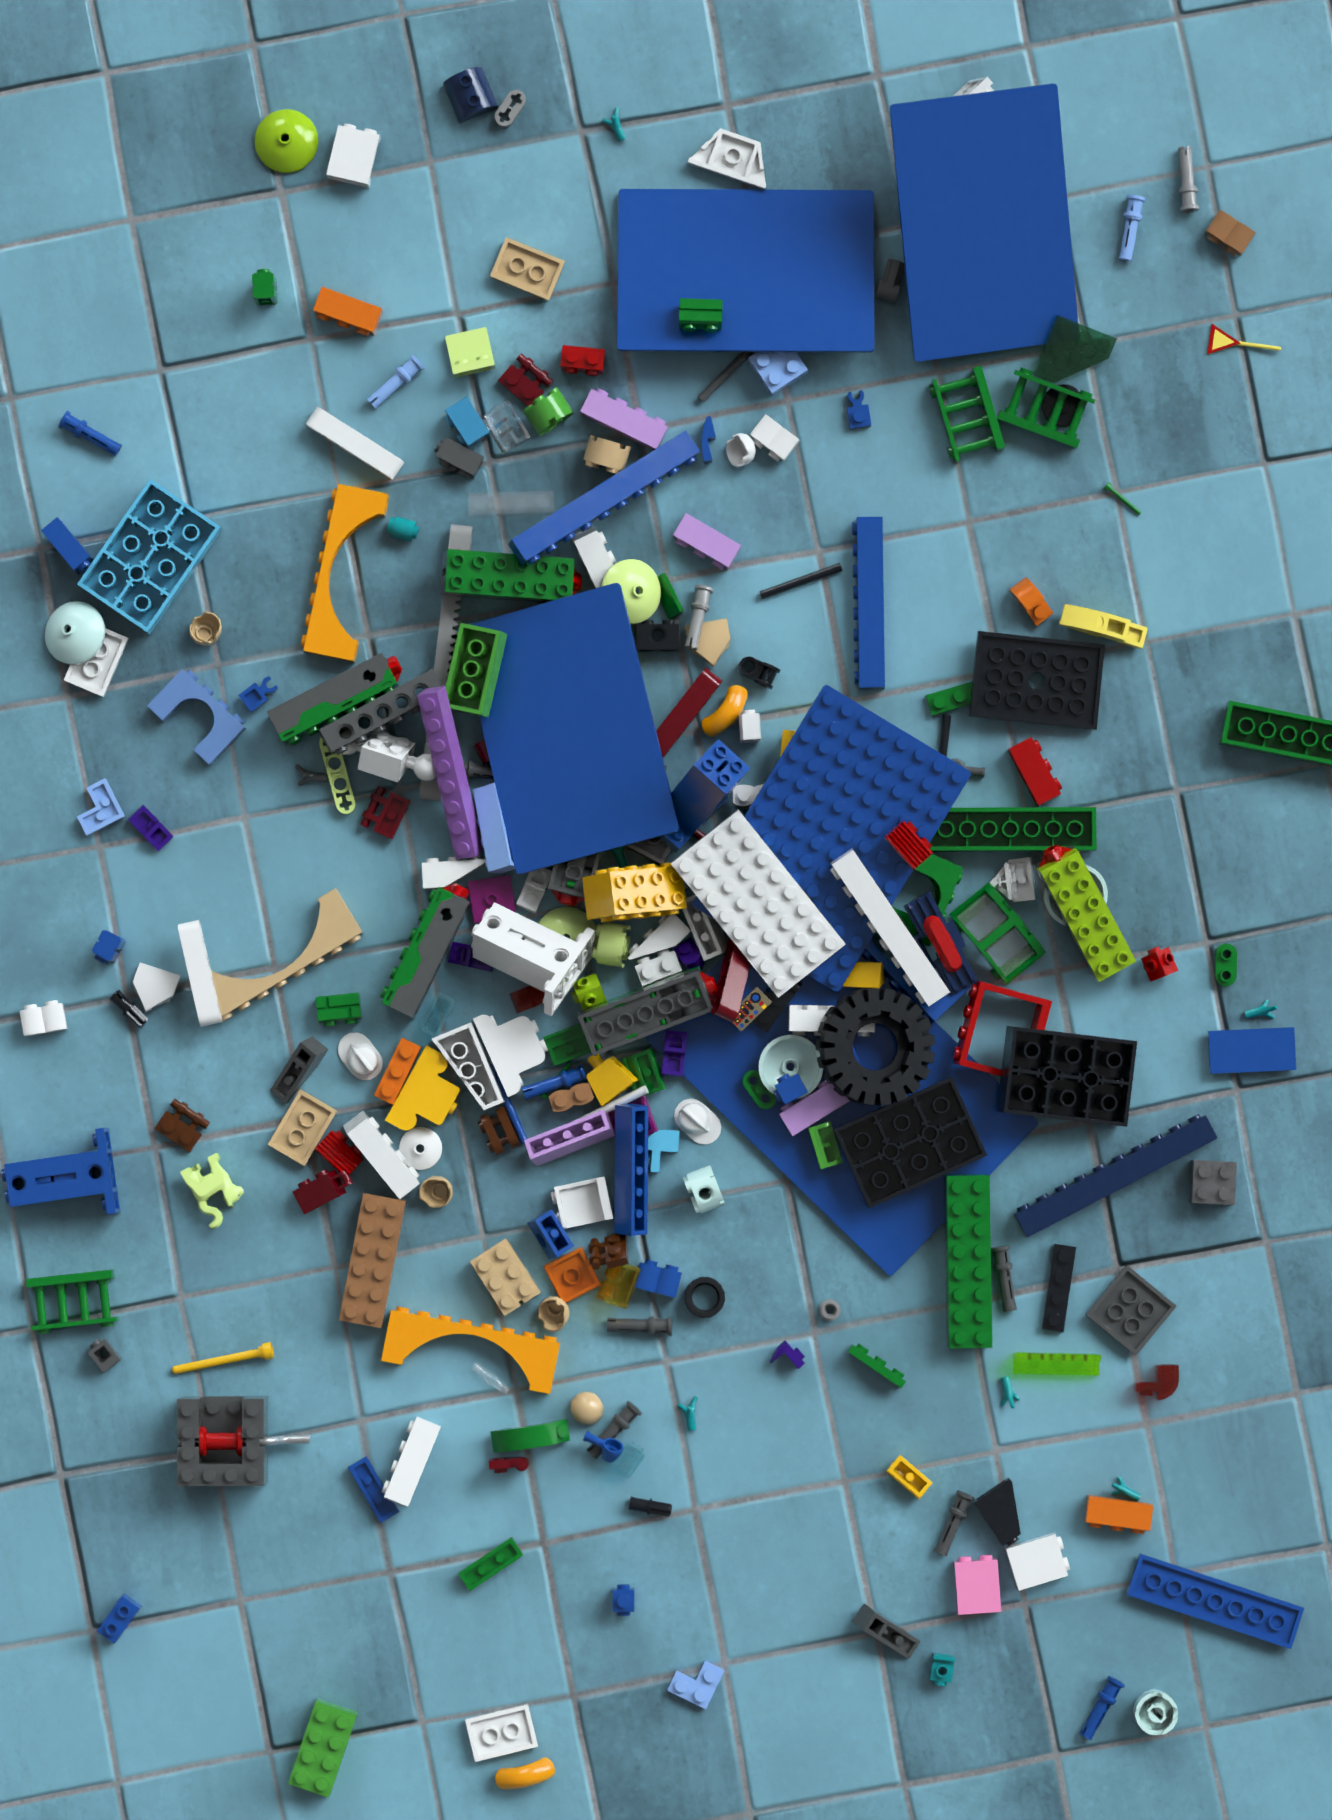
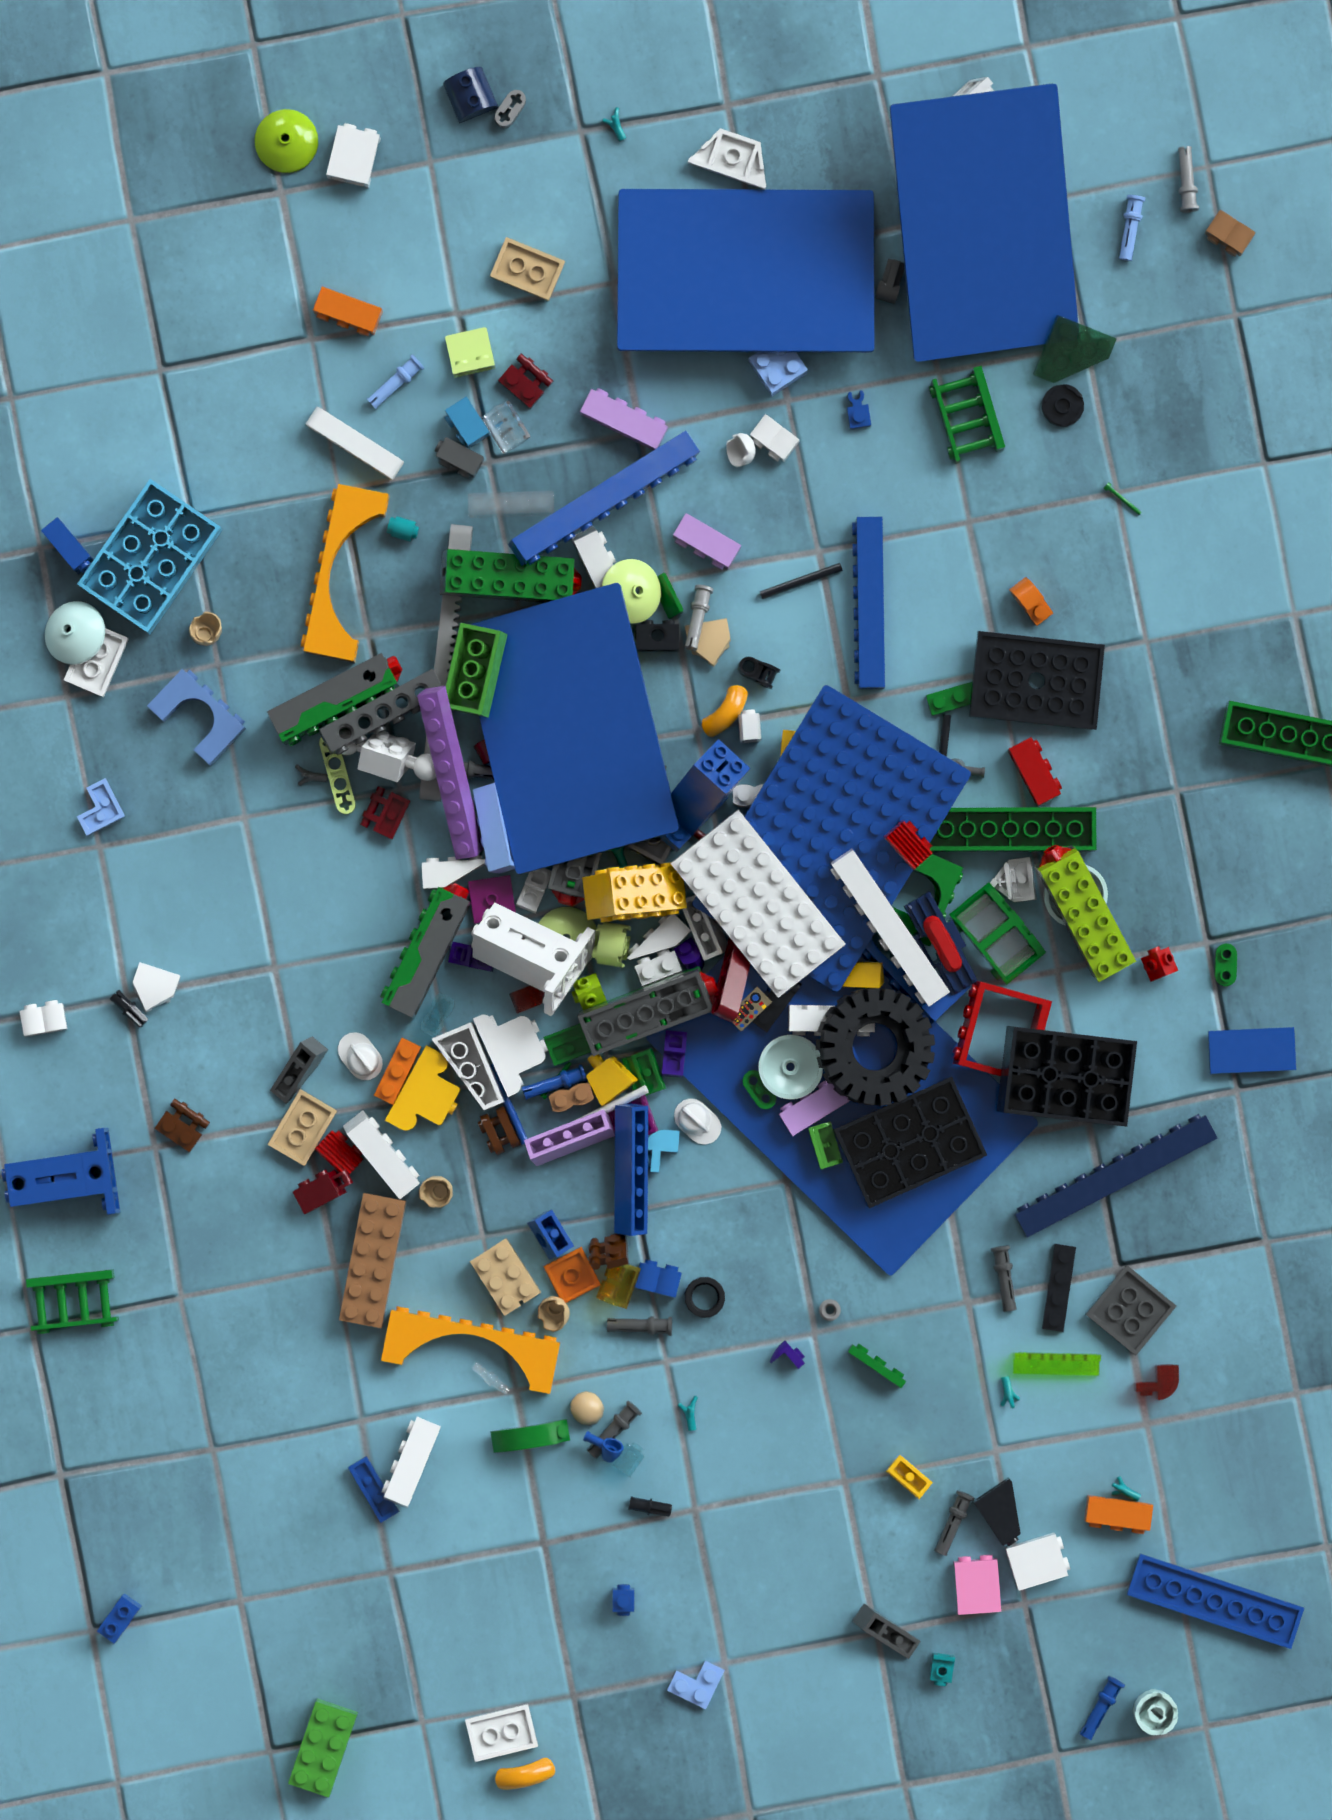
blue pin [58,411,122,457] -> none
dark grey brick [87,1338,122,1373] -> none
blue brick [92,930,126,965] -> none
dark purple slope [128,805,174,851] -> none
yellow piece [172,1342,274,1374] -> none
dark grey piece [177,1396,310,1486] -> none
white beam [178,920,222,1027] -> none
yellowish green animal [180,1153,244,1229] -> none
tan arch [211,888,363,1022] -> none
blue plate [238,676,278,713] -> none
green brick [252,269,278,305] -> none
green brick [316,992,362,1027] -> none
white dish [399,1127,442,1170] -> none
green plate [458,1537,524,1591] -> none
dark red plate [489,1457,529,1473] -> none
bright green brick [522,387,574,436] -> none
white panel [551,1176,613,1229] -> none
red brick [560,345,605,376] -> none
tan brick [583,435,631,474] -> none
dark red beam [656,668,723,758] -> none
green brick [679,298,723,333] -> none
light aqua brick [683,1165,725,1214] -> none
dark grey bar [698,352,753,403] -> none
blue slope [702,416,716,464] -> none
blue brick [773,1073,808,1104] -> none
green brick [944,1174,993,1349] -> none
green fence [997,367,1095,448] -> none
light yellow slope [1059,604,1148,649] -> none
flat silver brick [1189,1160,1237,1205] -> none
piece [1207,324,1281,355] -> none
teal bar [1245,1000,1278,1019] -> none

